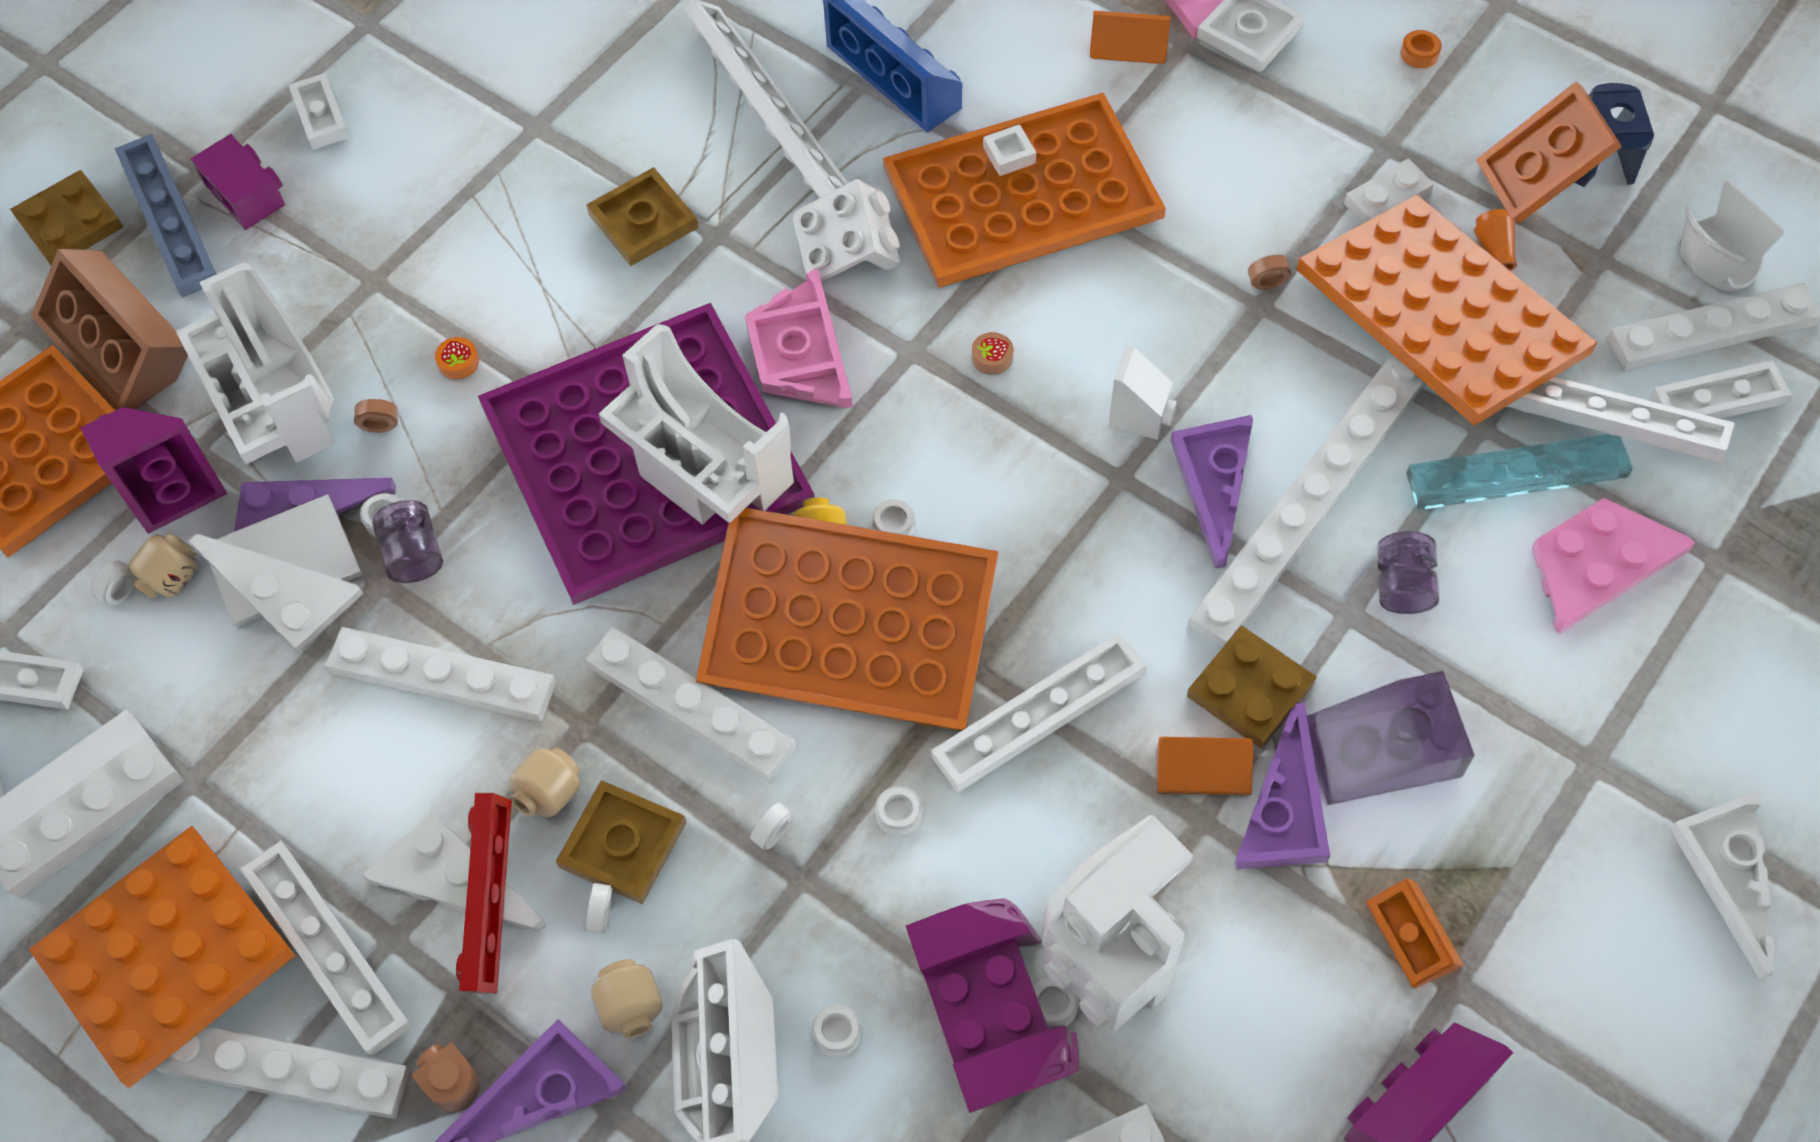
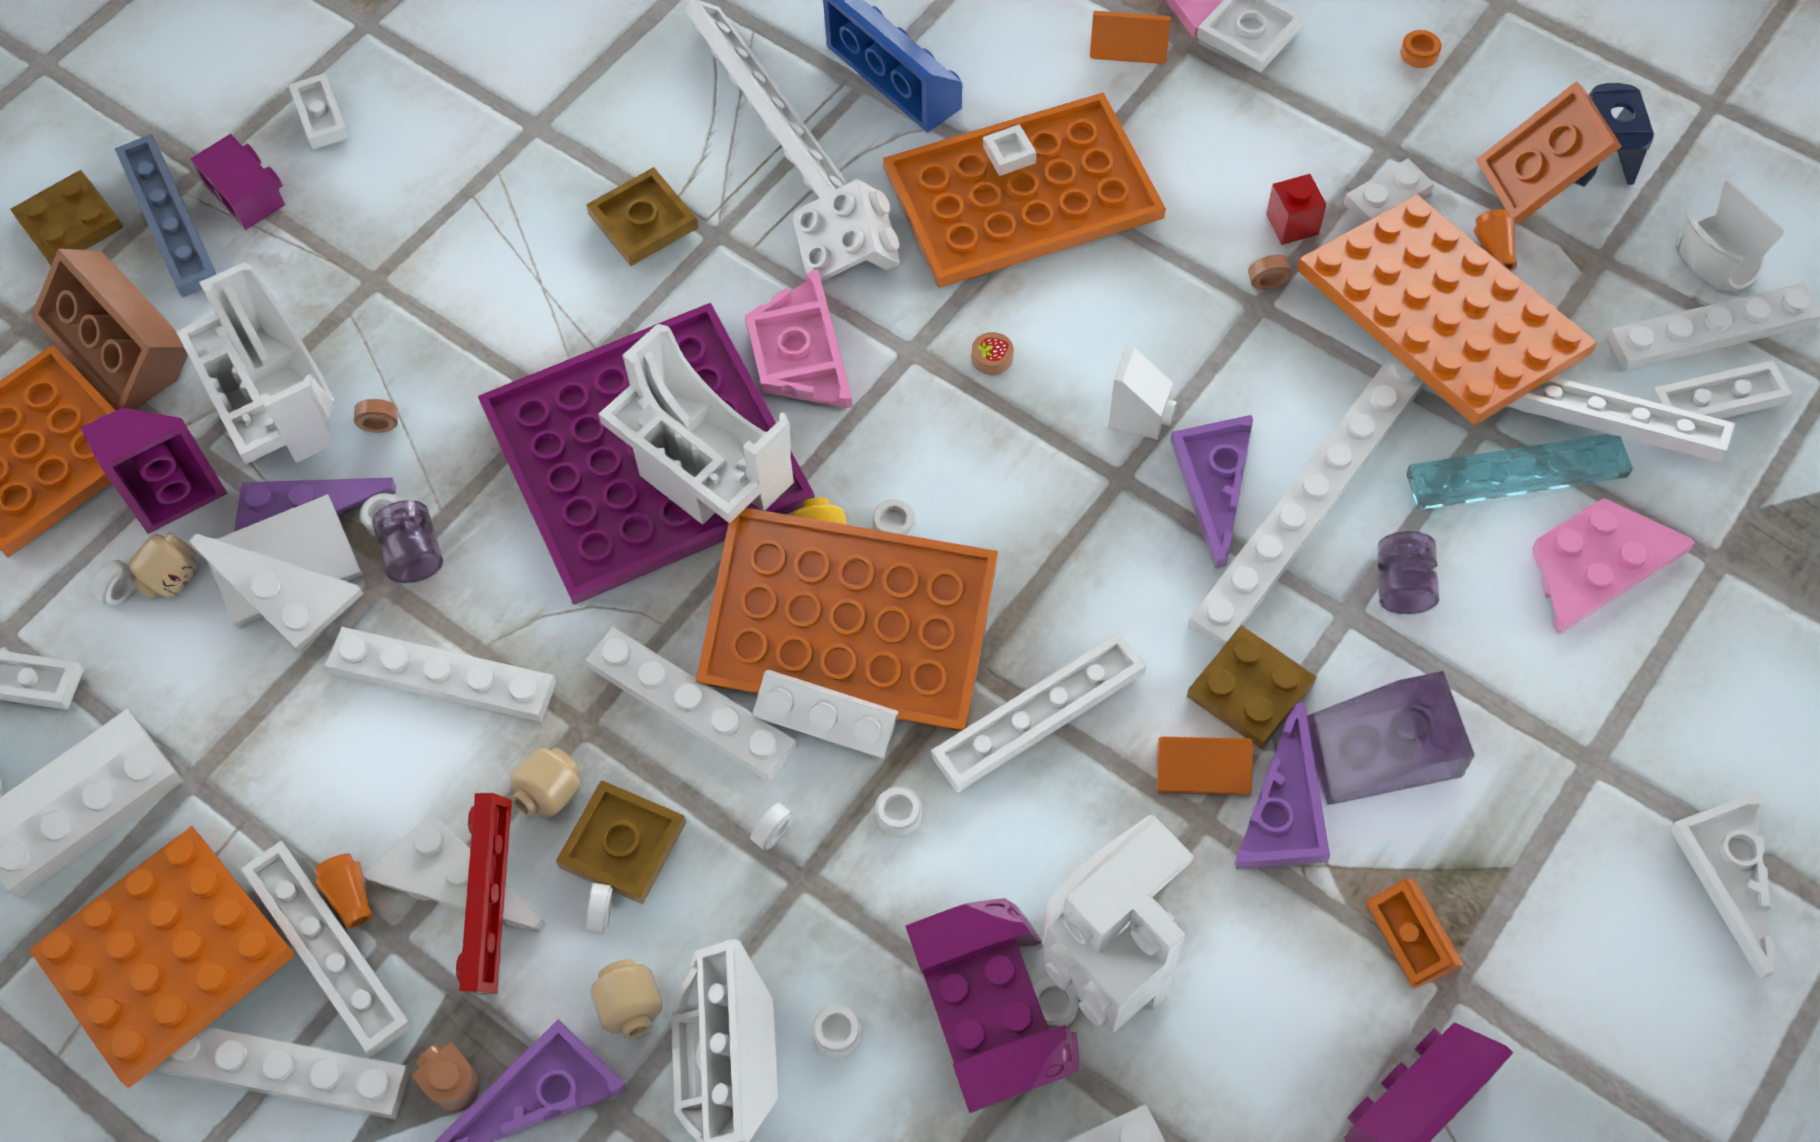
orange tile [435,337,479,380] -> none
none -> orange cone [314,853,373,929]
none -> white plate [752,669,899,759]
none -> red brick [1266,174,1327,245]

